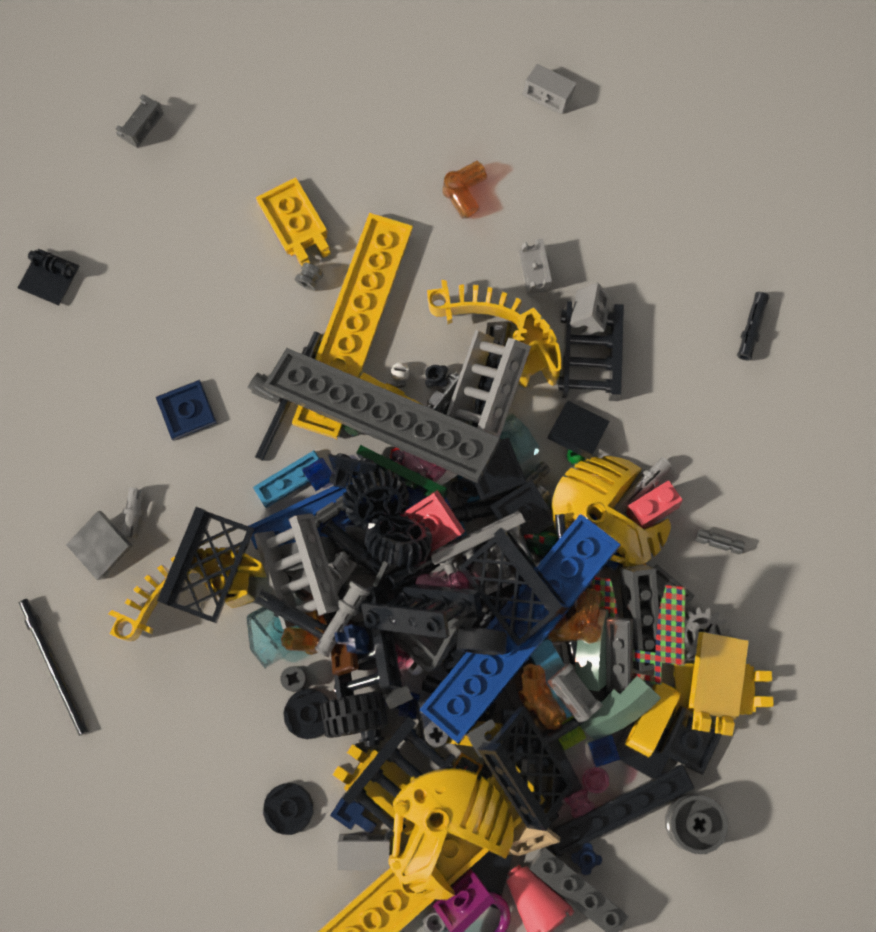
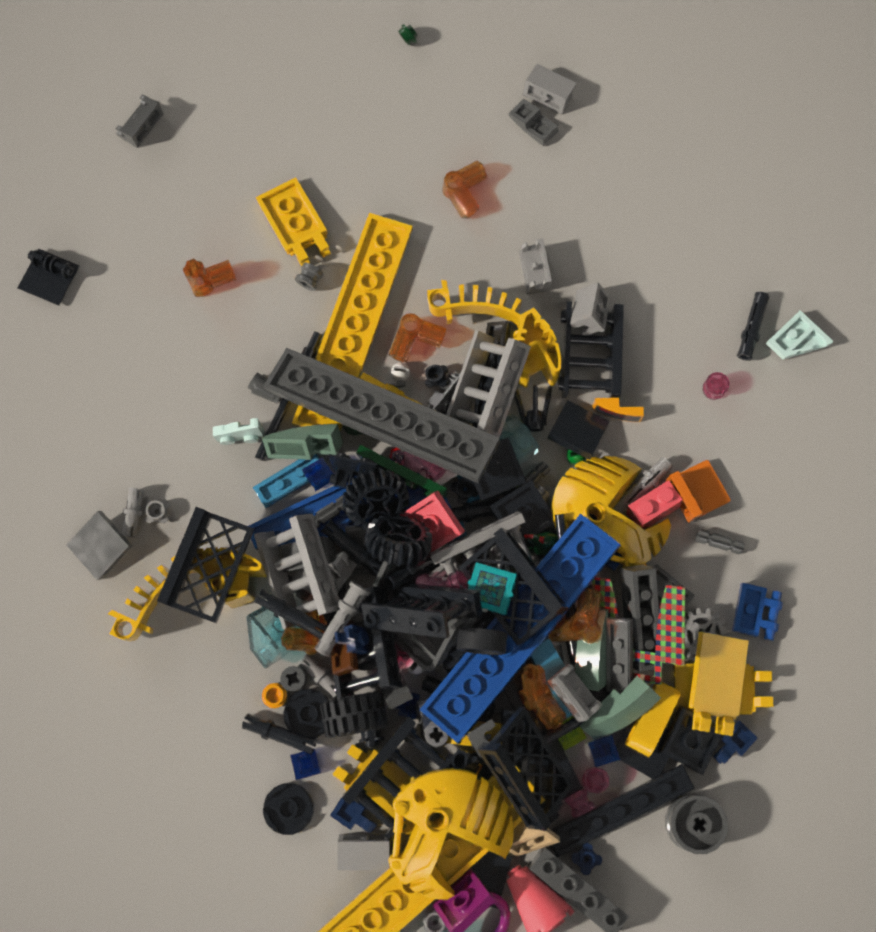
black bar [18,598,89,736] -> none
dark blue tile [156,379,217,441] -> none
none -> light grey plate [145,500,169,524]
none -> clear orange piece [183,259,237,297]
none -> light aqua wing [213,418,264,445]
none -> black pin [242,713,317,755]
none -> sand green slope [262,424,343,460]
none -> light orange plate [262,683,287,708]
none -> clear blue tile [290,748,321,780]
none -> light grey pin [298,653,337,698]
none -> clear orange piece [388,313,447,363]
none -> dark green plate [398,24,418,46]
none -> black plant [452,749,487,772]
none -> piece [468,562,518,615]
none -> dark grey slope [509,98,558,146]
none -> black plant [514,385,553,432]
none -> light orange slope [592,398,644,422]
none -> orange bracket [665,460,731,523]
none -> clear pink wheel [702,372,730,400]
none -> dark blue plate [713,720,758,764]
none -> blue plate [732,583,783,641]
none -> light aqua wing [766,310,833,360]

